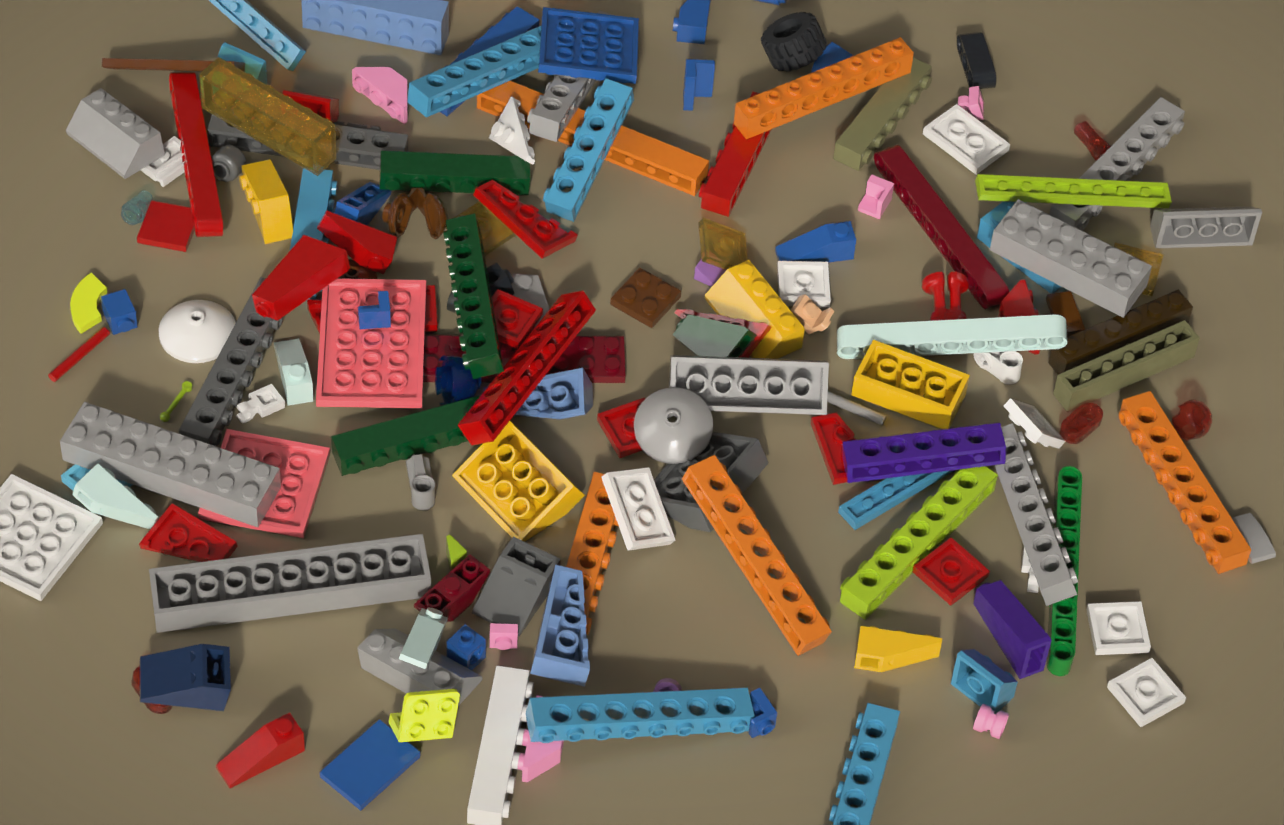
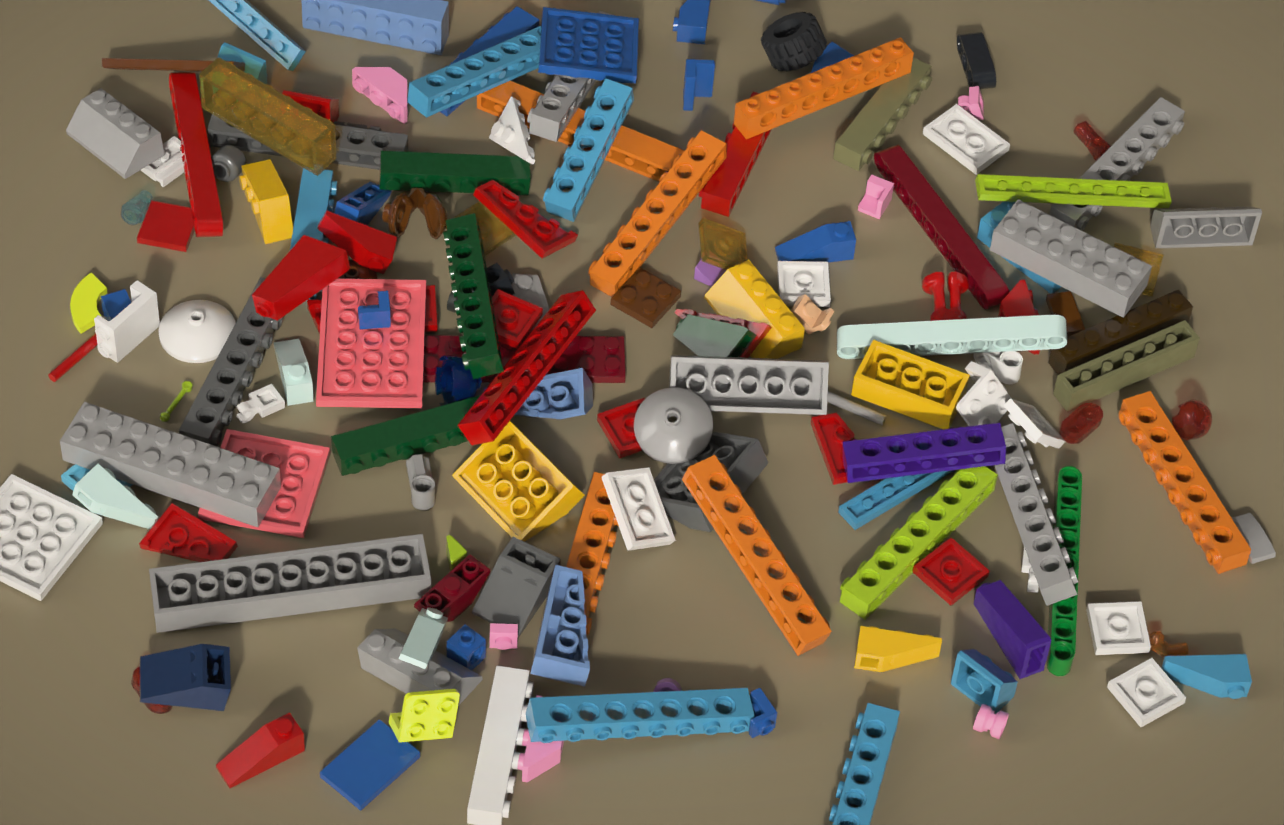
none -> white panel [94,280,160,363]
none -> orange brick [588,130,726,297]
none -> white bracket [956,361,1012,426]
none -> clear orange arm [1149,631,1188,657]
none -> dark azure slope [1161,654,1252,699]

